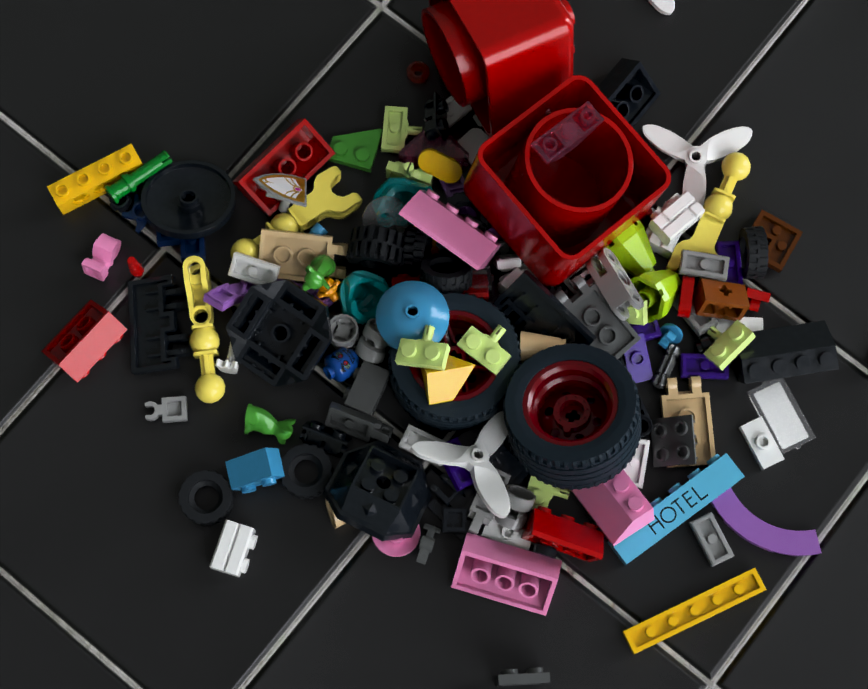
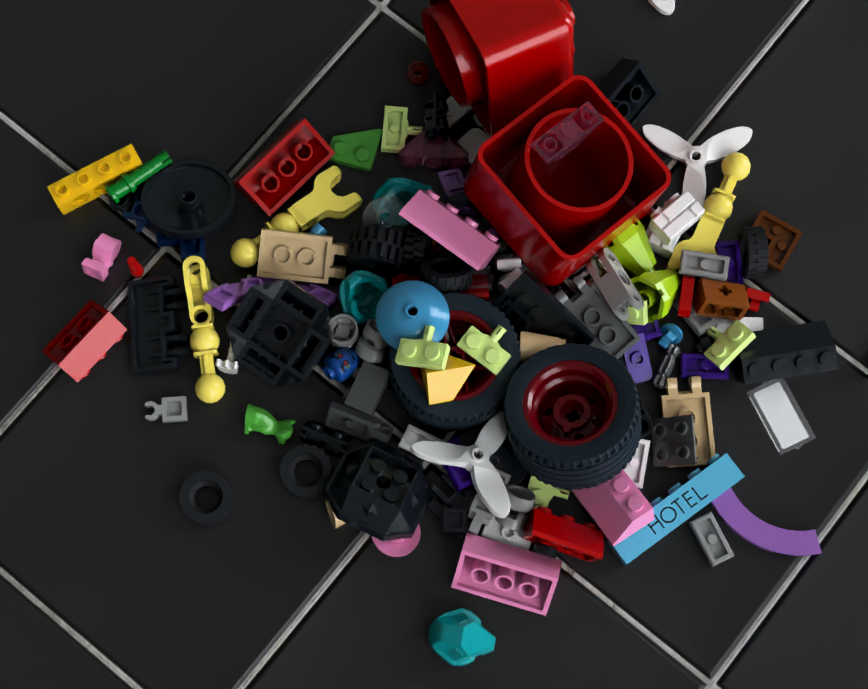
white brick [209,520,258,578] -> none
dark azure piece [225,447,285,494] -> none
white plate [228,252,281,285] -> none
shield [253,173,307,213] -> none
bright green animal [302,254,336,291] -> none
light orange plant [316,277,341,302] -> none
yellowish green plate [386,161,433,186] -> none
dark grey piece [416,523,441,565] -> none
yellow tile [418,148,462,183] -> none
dark grey plate [495,667,550,687] -> none
yellow plate [622,568,767,655] -> none
white plate [739,416,784,471] -> none
none -> teal helmet [428,608,496,666]

